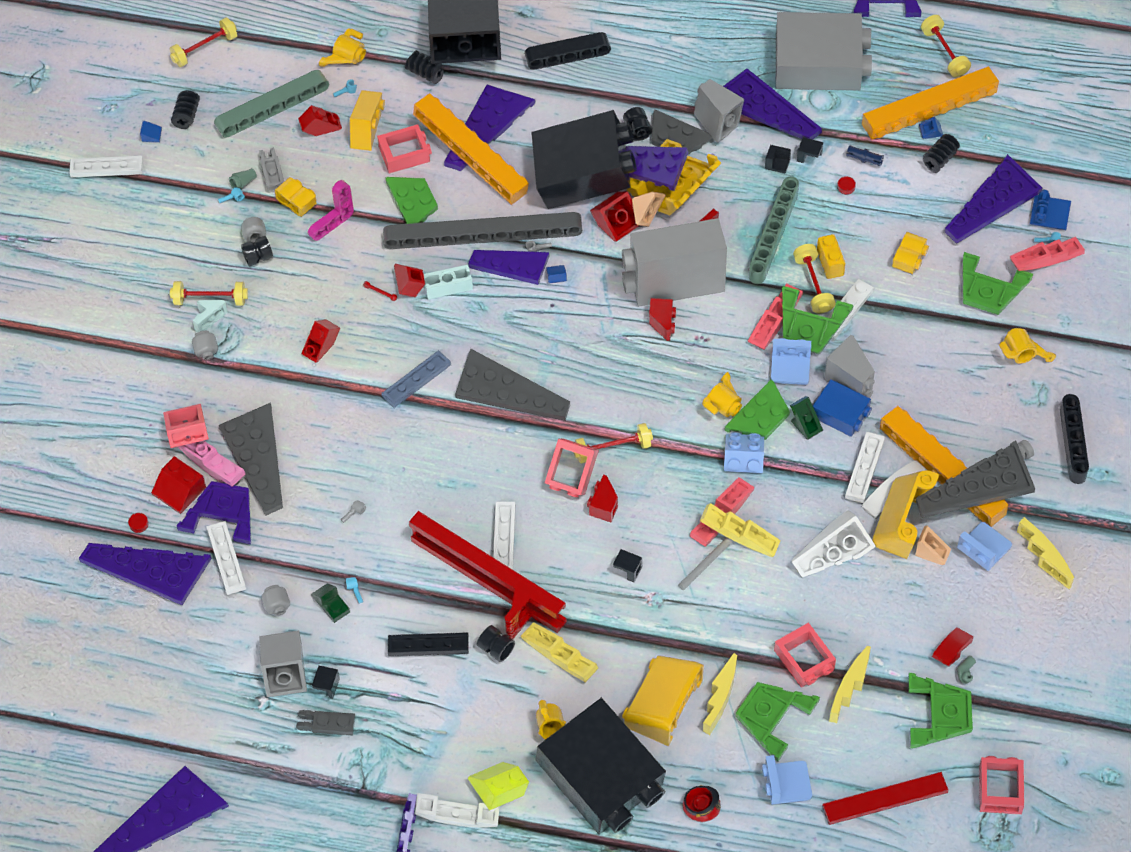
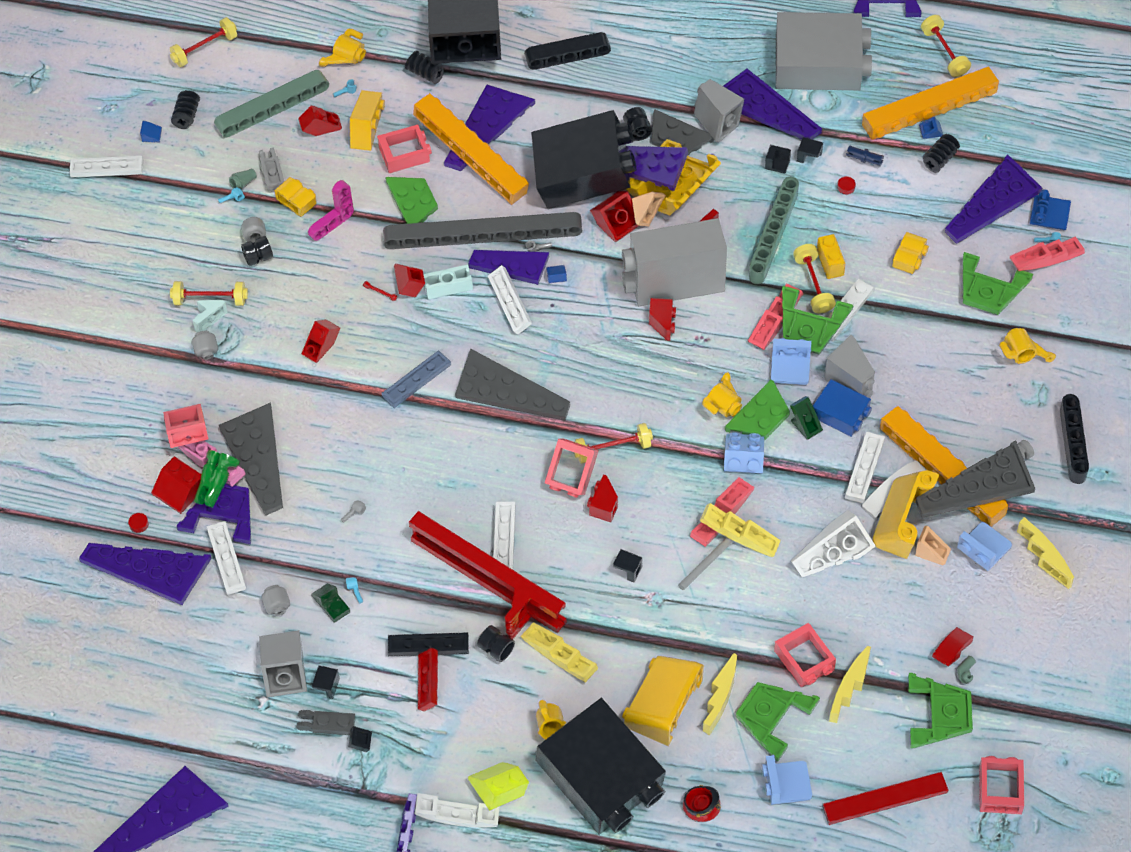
none -> green piece [194,450,240,508]
none -> black tile [348,726,372,752]
none -> red plate [418,648,438,712]
none -> white plate [488,265,532,334]

